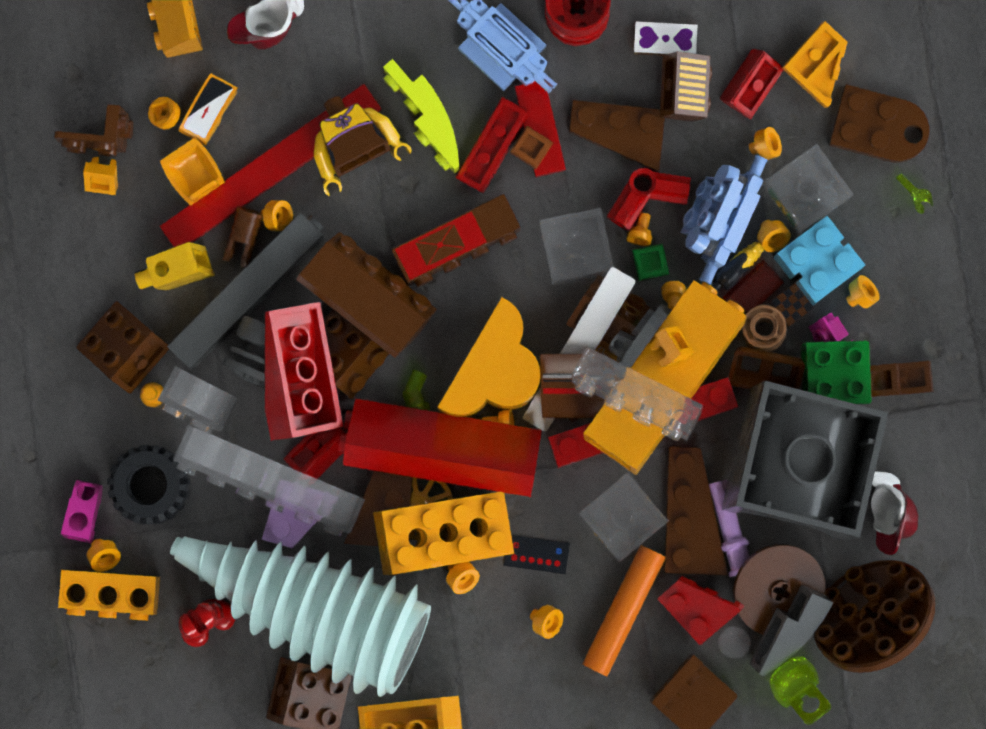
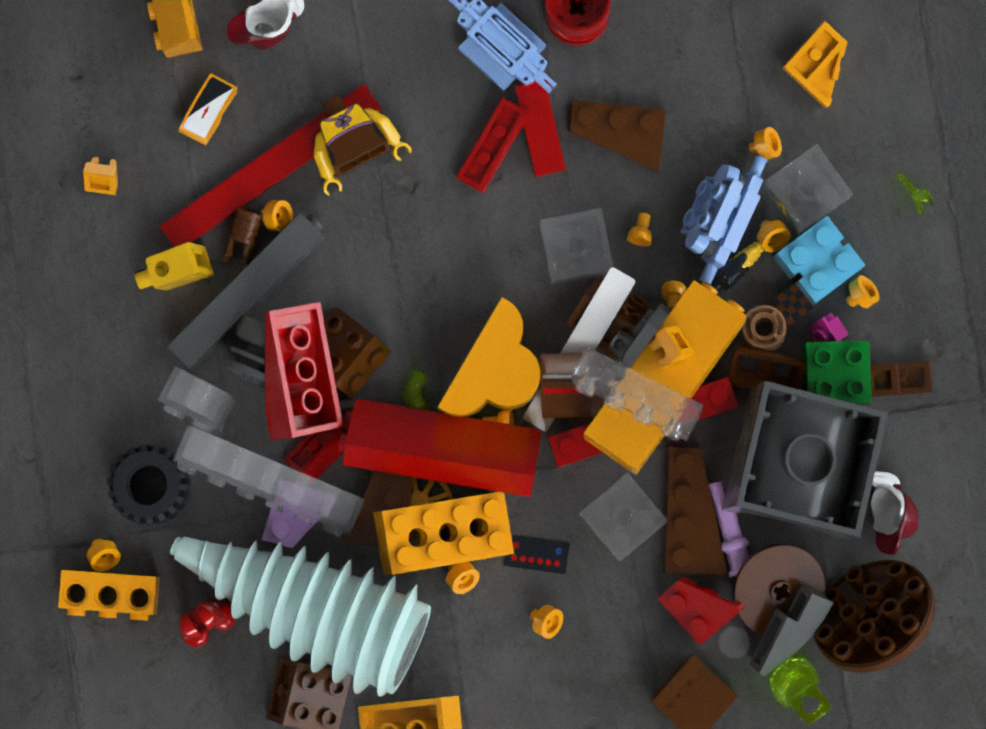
reddish brown bracket [54,104,134,157] -> none
dark pink leg [61,480,103,544] -> none
reddish brown bracket [76,301,169,394] -> none
light orange piece [140,382,166,407] -> none
light orange tile [148,97,181,130] -> none
light orange piece [160,137,225,206] -> none
reddish brown slope [296,232,437,358] -> none
neon yellow slope [383,59,460,174] -> none
reddish brown brick [391,194,521,288] -> none
dark orange tile [510,126,553,170] -> none
orange piece [582,545,666,677] -> none
red piece [606,168,691,231] -> none
green tile [632,244,669,282] -> none
white tile [634,21,698,56] -> none
brick [660,51,712,122] -> none
red slope [720,49,784,119] -> none
clear red tile [721,260,785,315] -> none
reddish brown plate [829,84,930,163] -> none

